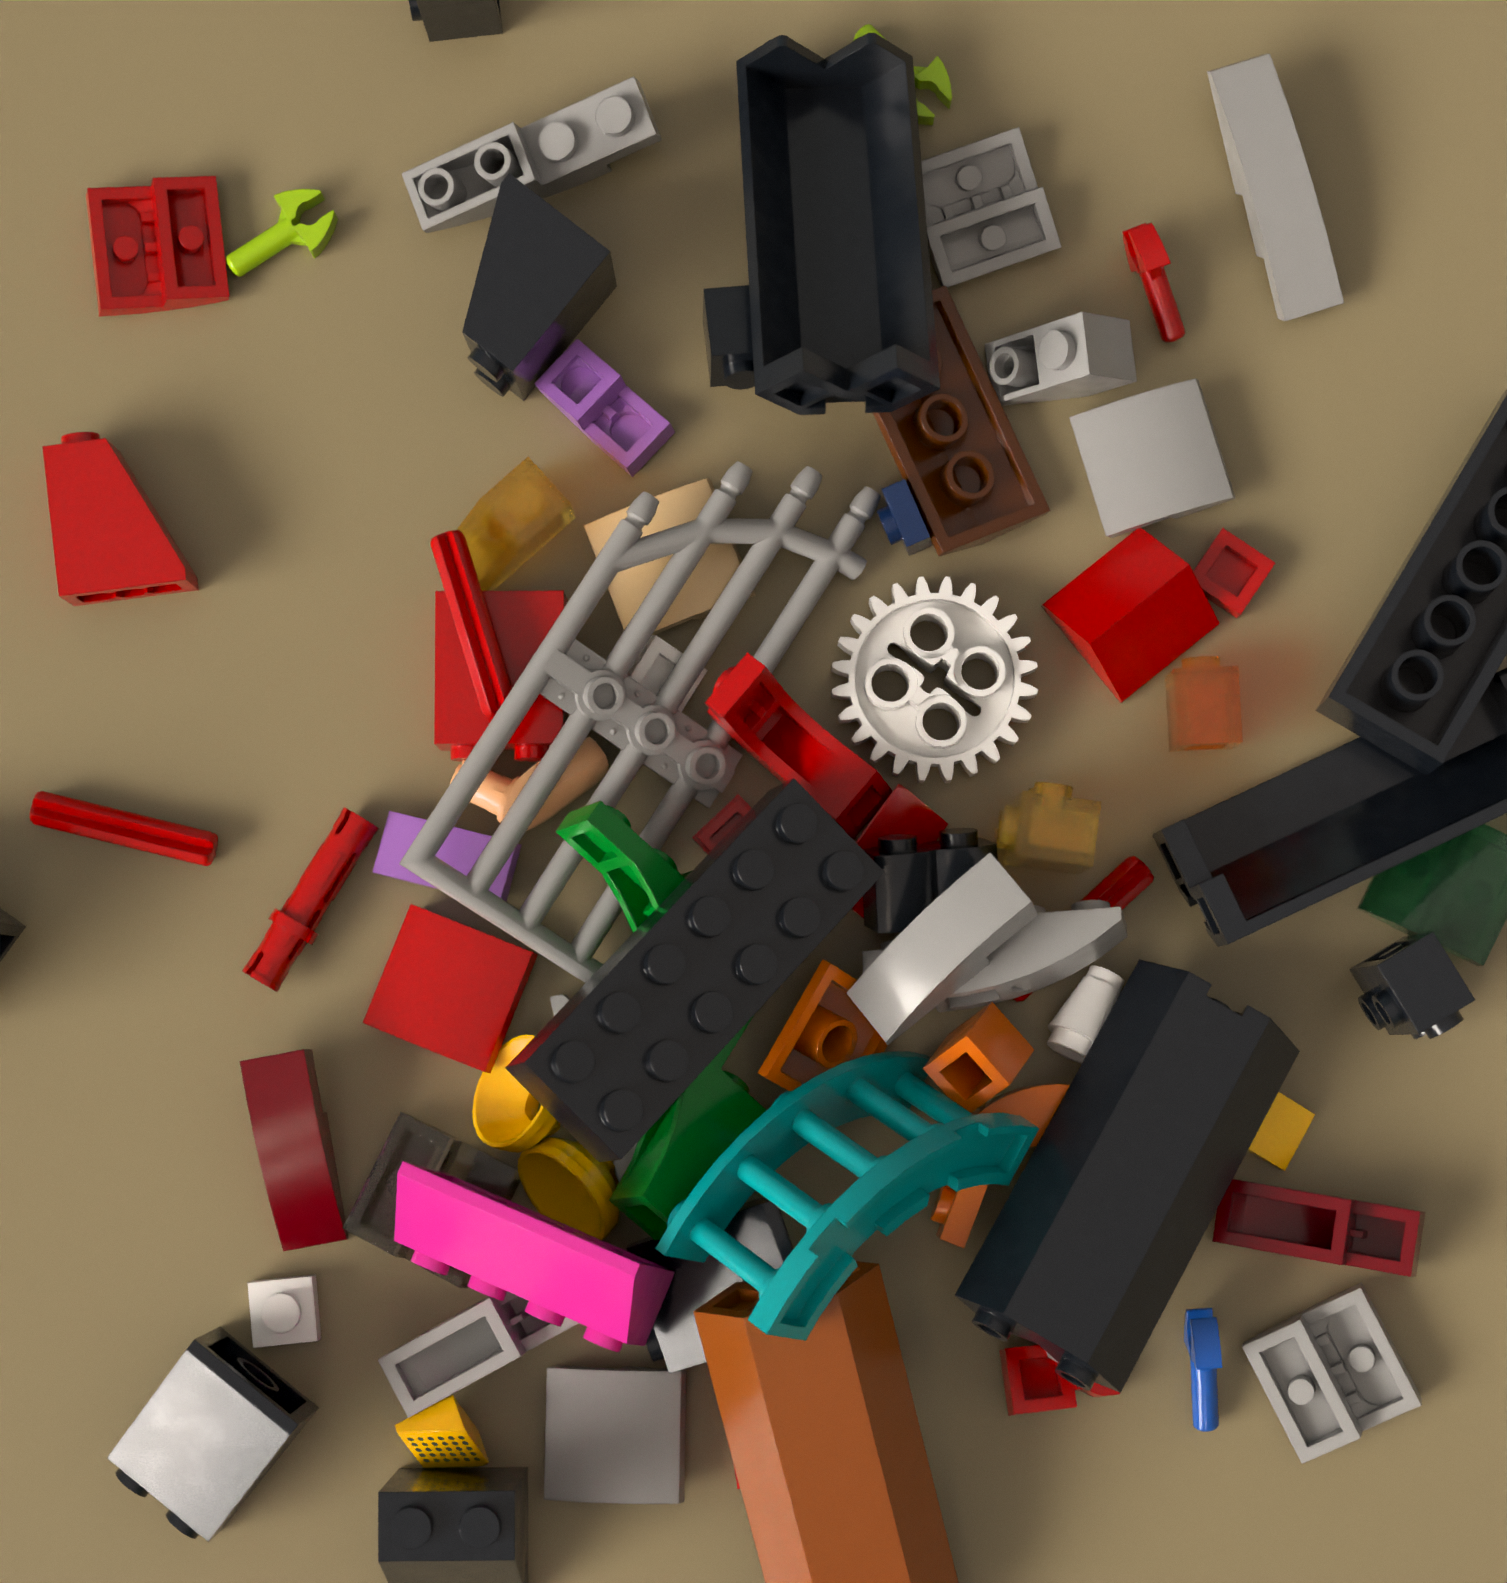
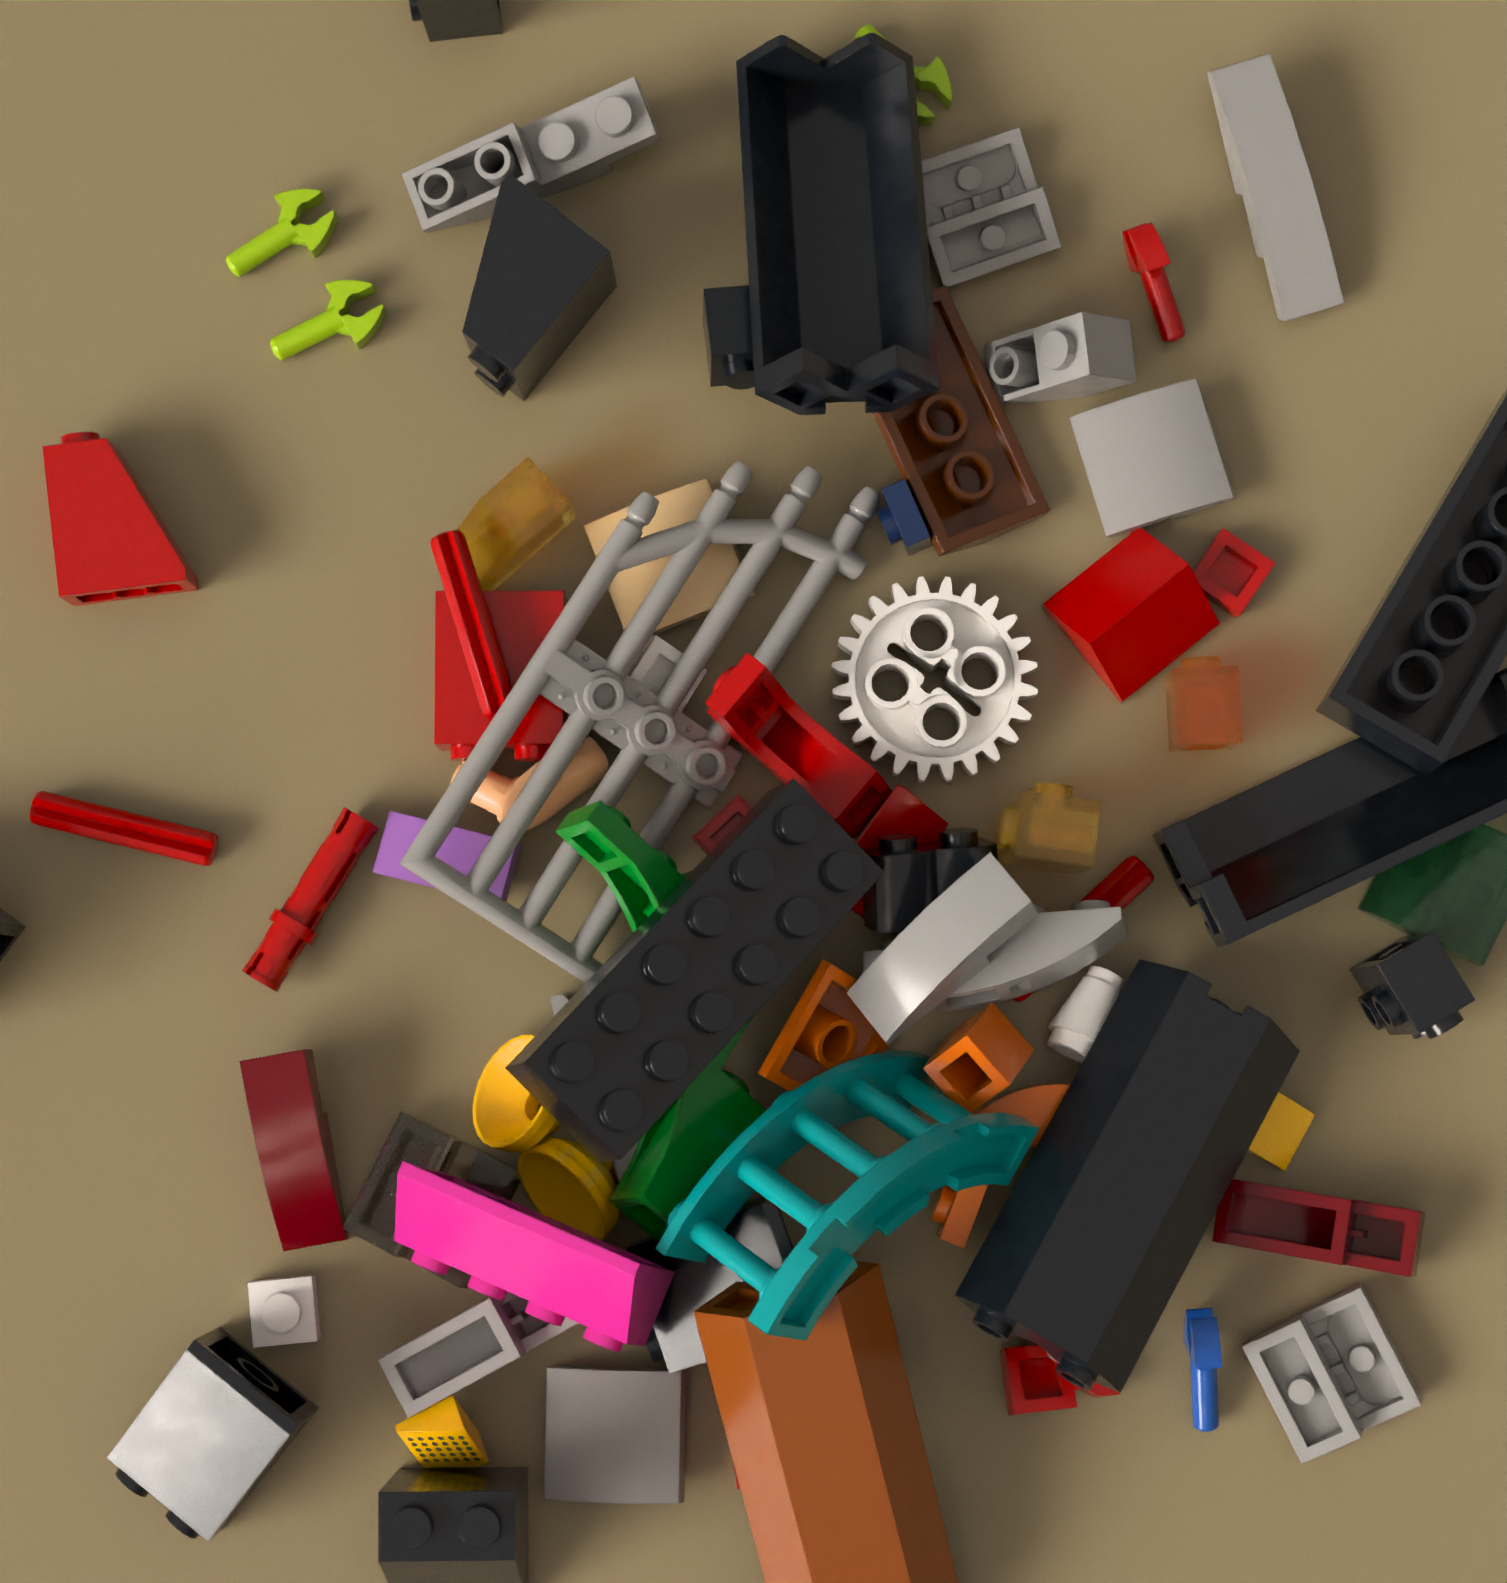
red slope [86,176,230,317] -> none
red slope [363,904,538,1074] -> none
medium lavender slope [534,339,675,477] -> none
none -> lime bar [270,280,386,361]

